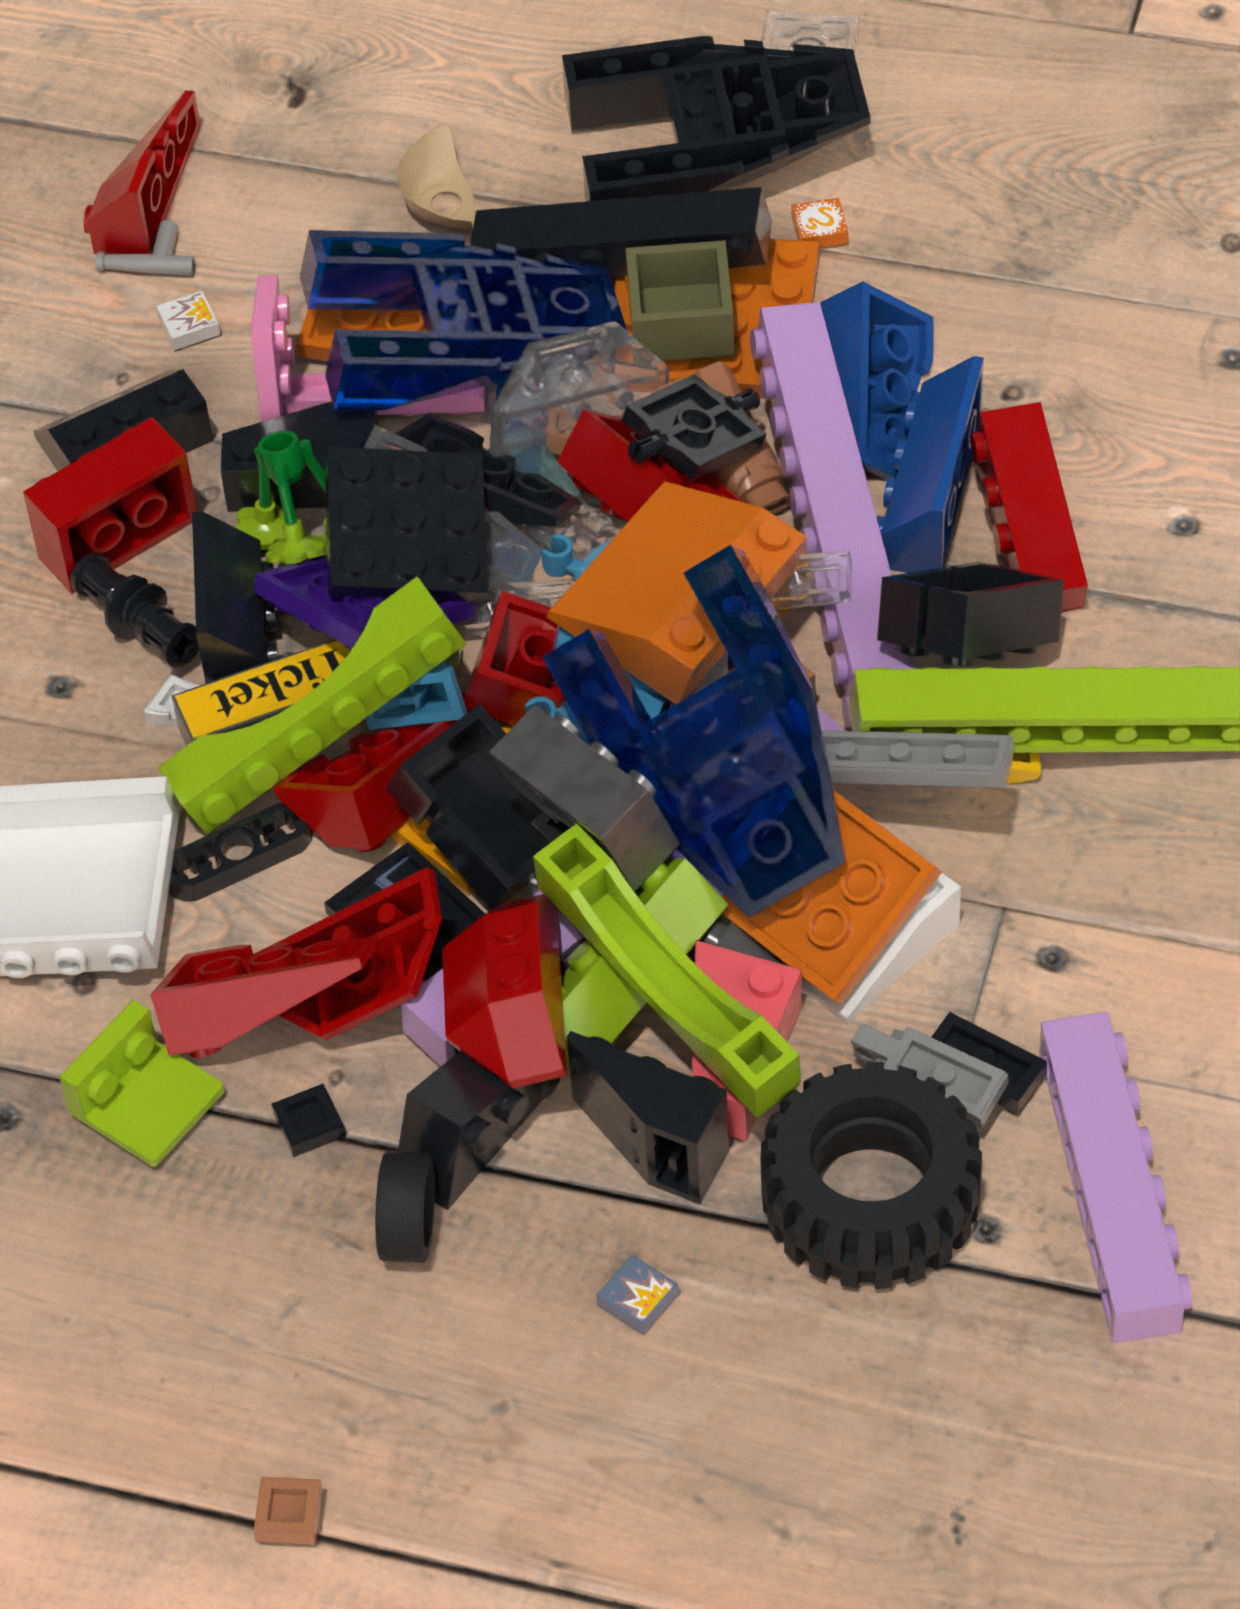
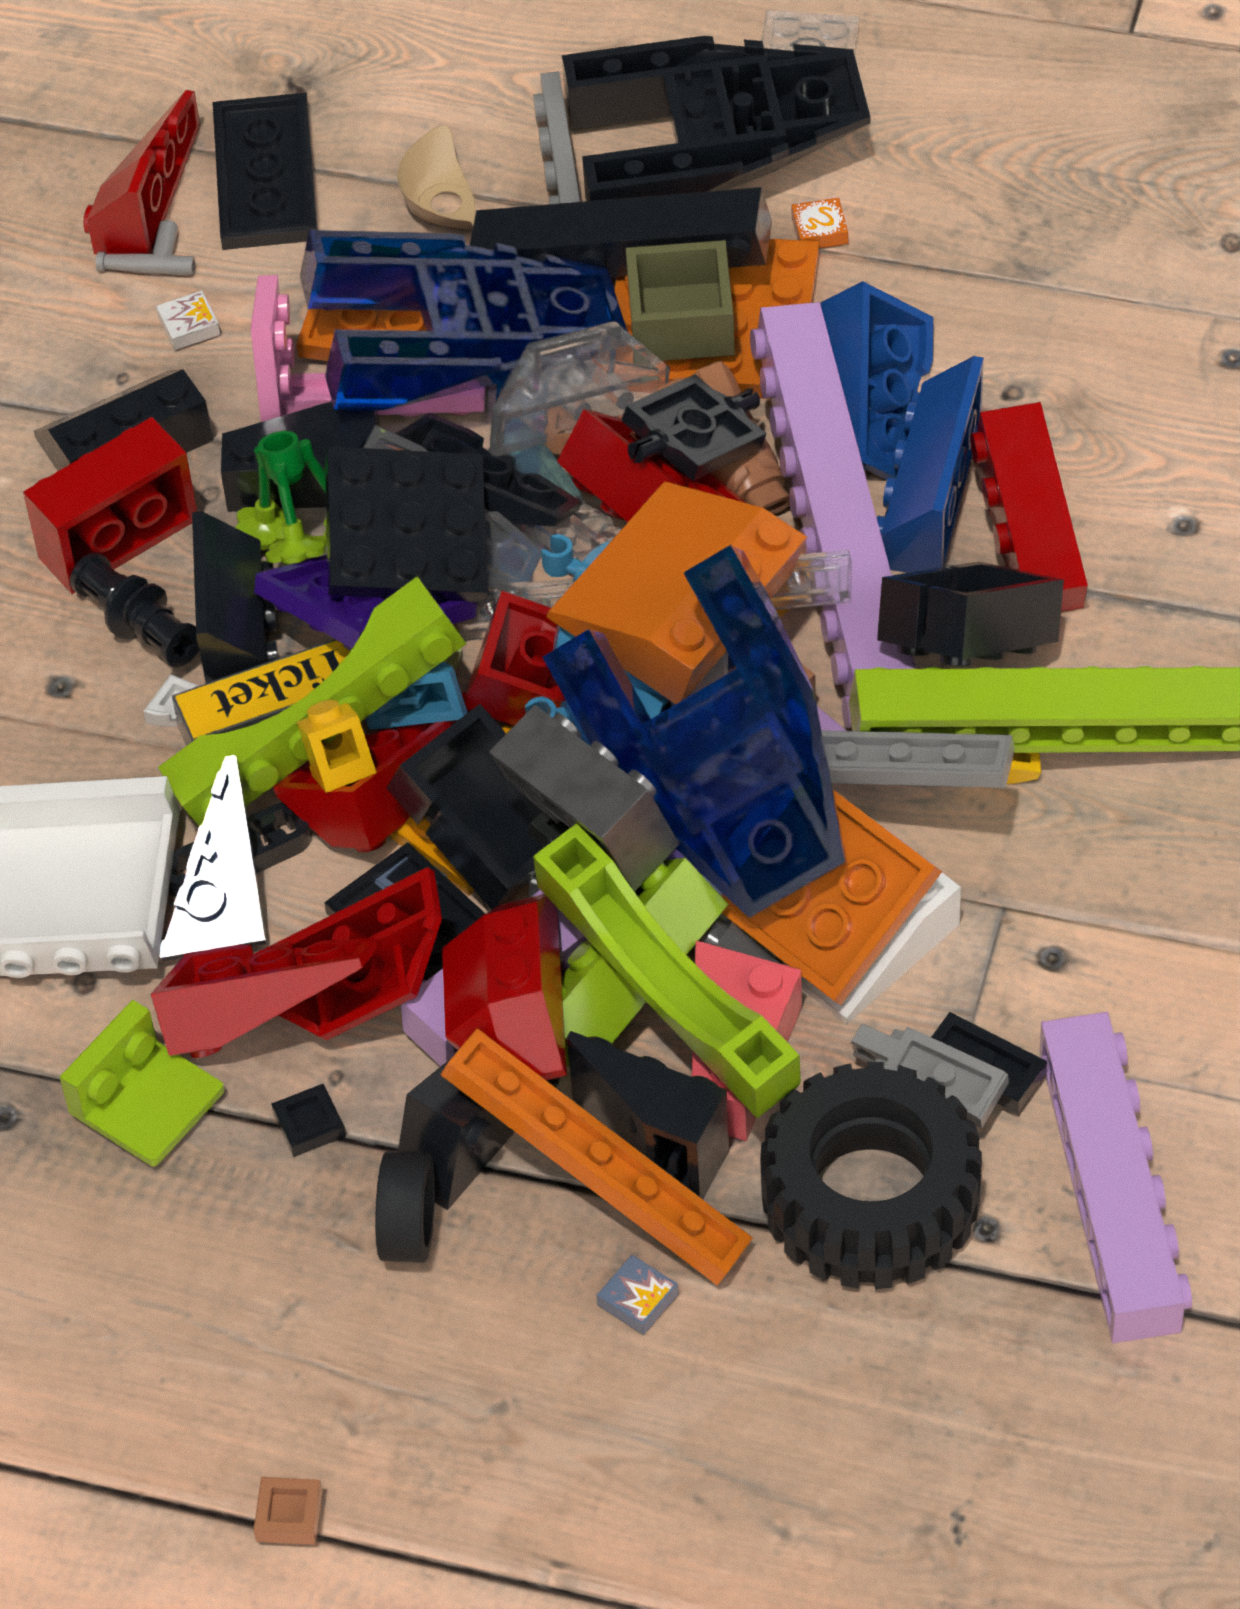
none -> wing [160,755,267,961]
none -> black tile [212,92,319,250]
none -> yellow brick [297,700,377,793]
none -> orange plate [440,1028,753,1286]
none -> light grey plate [533,71,580,204]

